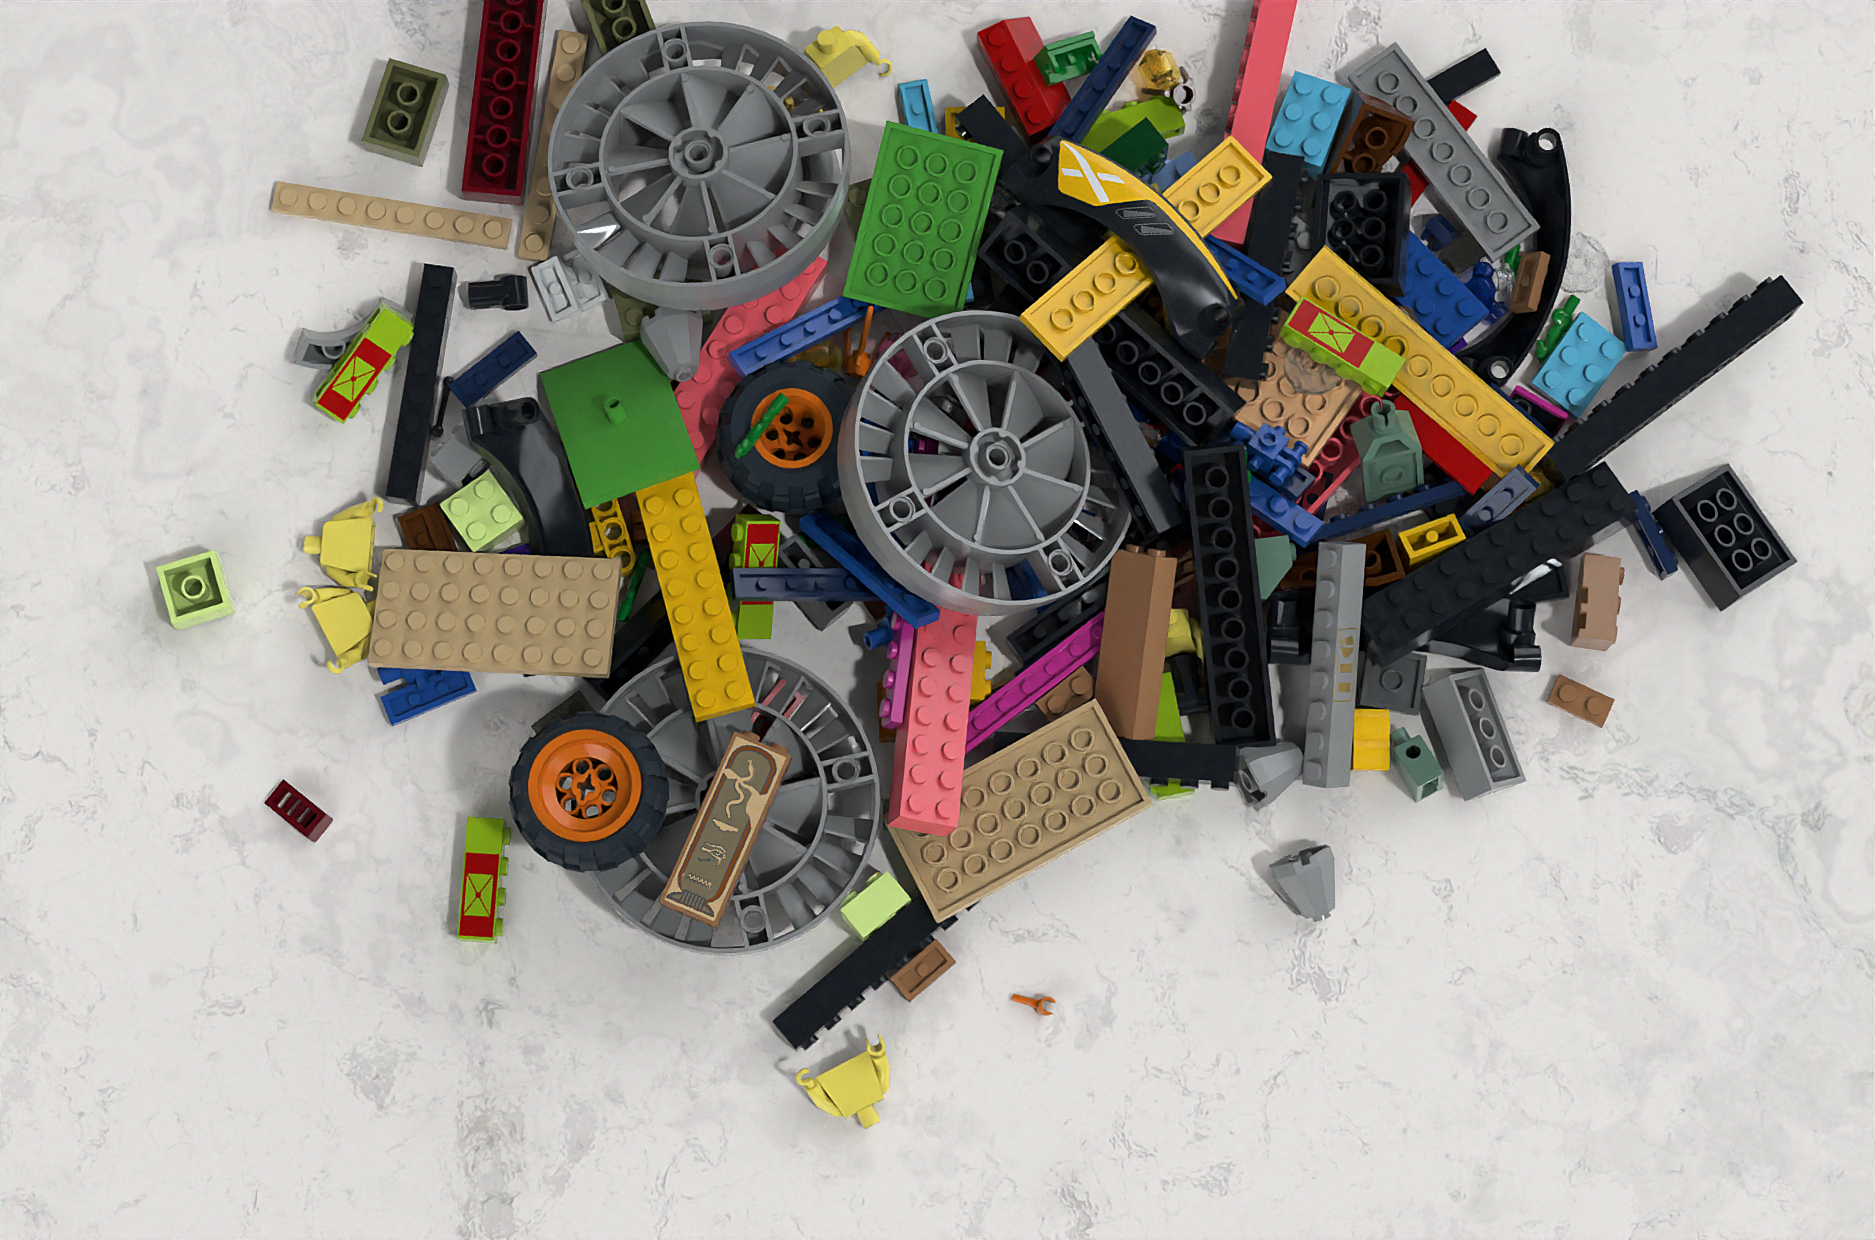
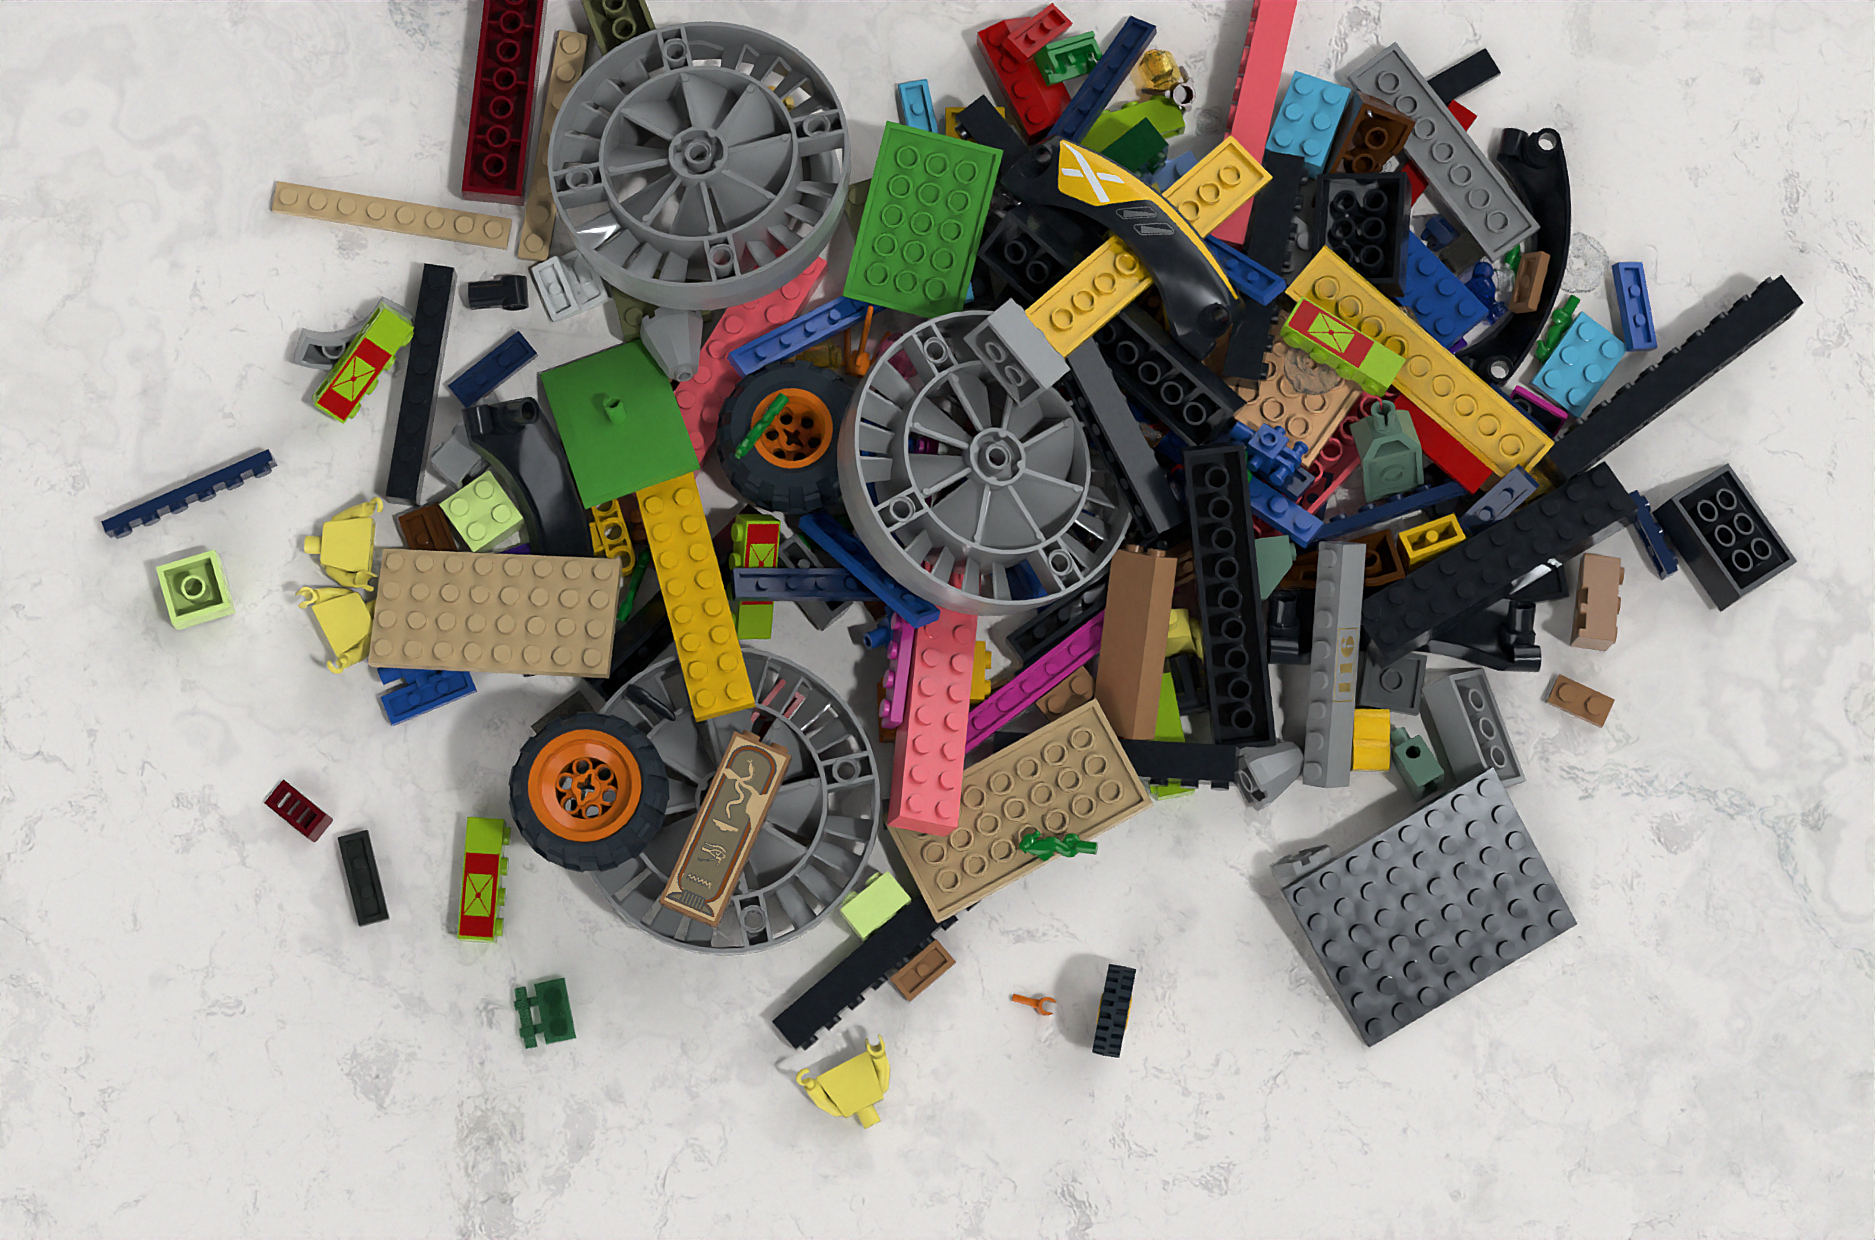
olive brick [362,58,449,167] -> none
black hinge [432,376,454,437] -> none
light yellow torso [804,26,892,114] -> none
none -> dark blue plate [101,449,277,539]
none -> pearl dark grey plate [338,830,390,927]
none -> clear green plate [513,978,577,1049]
none -> black piece [624,684,676,721]
none -> light grey brick [963,298,1070,409]
none -> red plate [1001,3,1073,65]
none -> green animal [1019,830,1098,862]
none -> black wheel [1092,964,1136,1058]
none -> plate [1280,766,1577,1048]

